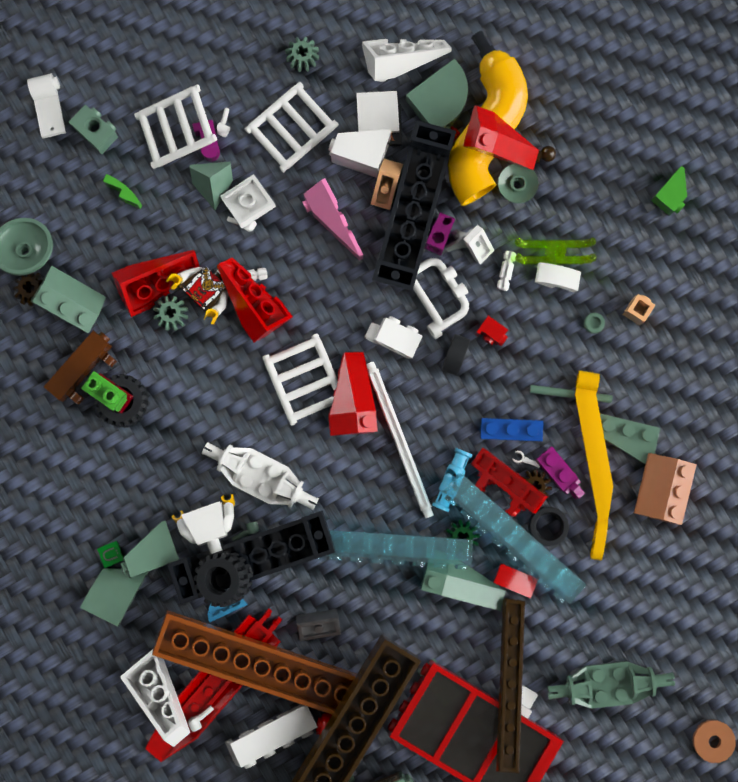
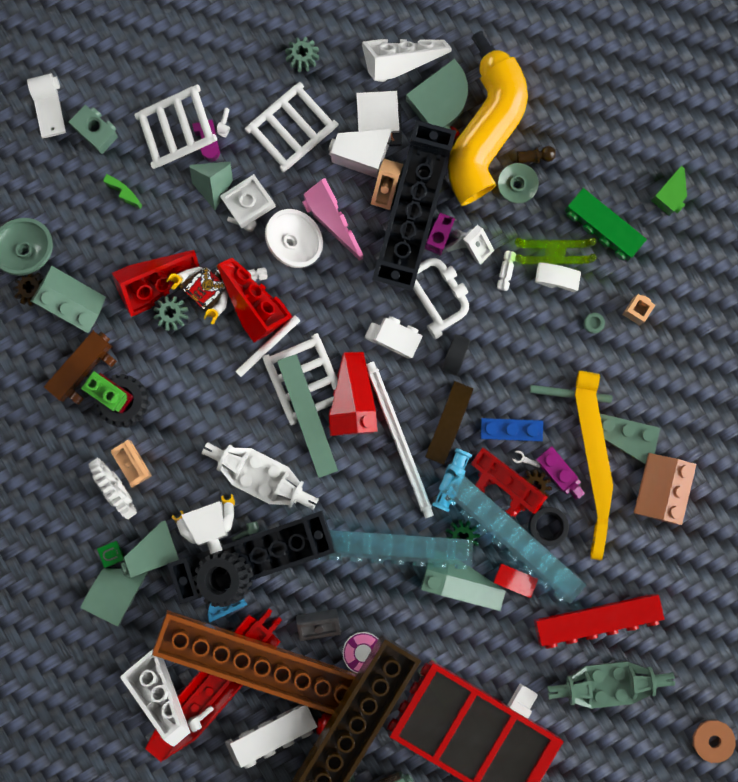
wedge [463,106,539,170] -> none
red brick [475,315,508,346] -> none
dark brown tile [496,599,525,774] -> none
none -> white gear [89,457,137,519]
none -> light nougat hinge [111,440,152,488]
none -> white bar [235,315,300,377]
none -> white dish [265,209,323,268]
none -> sand green tile [277,354,338,478]
none -> tile [343,632,379,673]
none -> dark brown slope [425,381,474,465]
none -> red brick [534,594,665,649]
none -> green brick [565,188,647,262]

